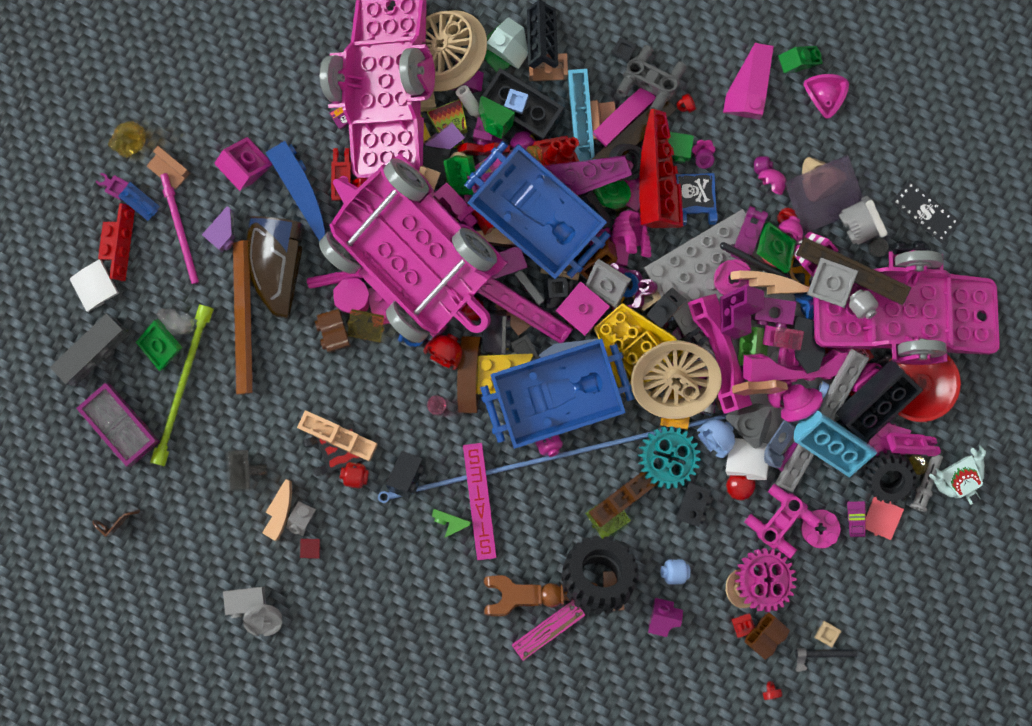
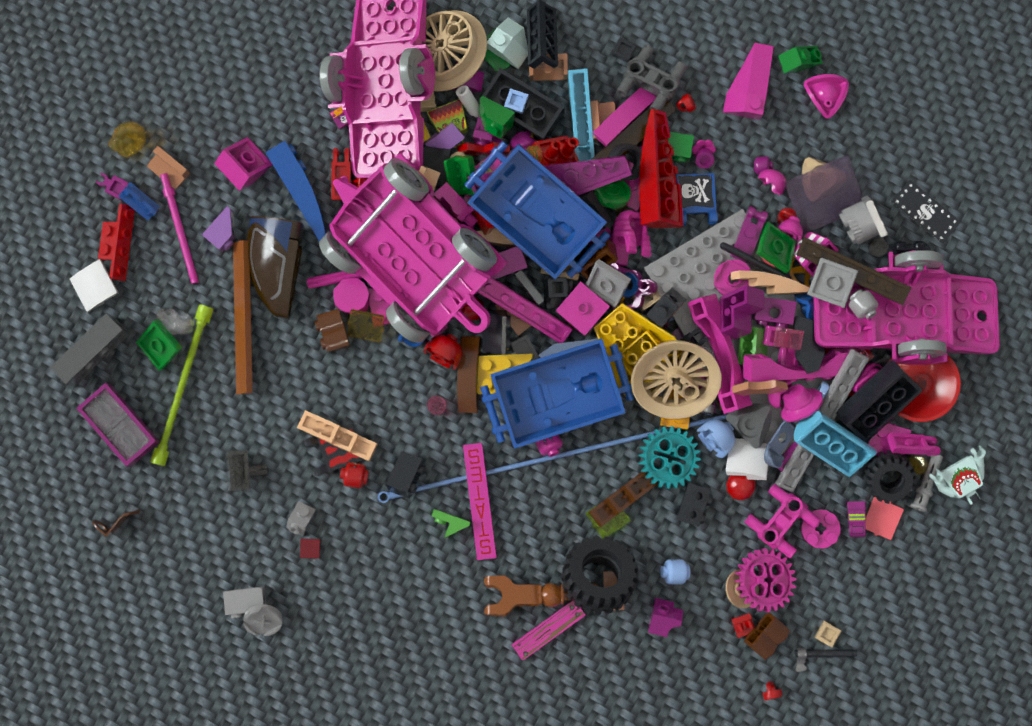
light nougat slope [262,479,292,541] -> none

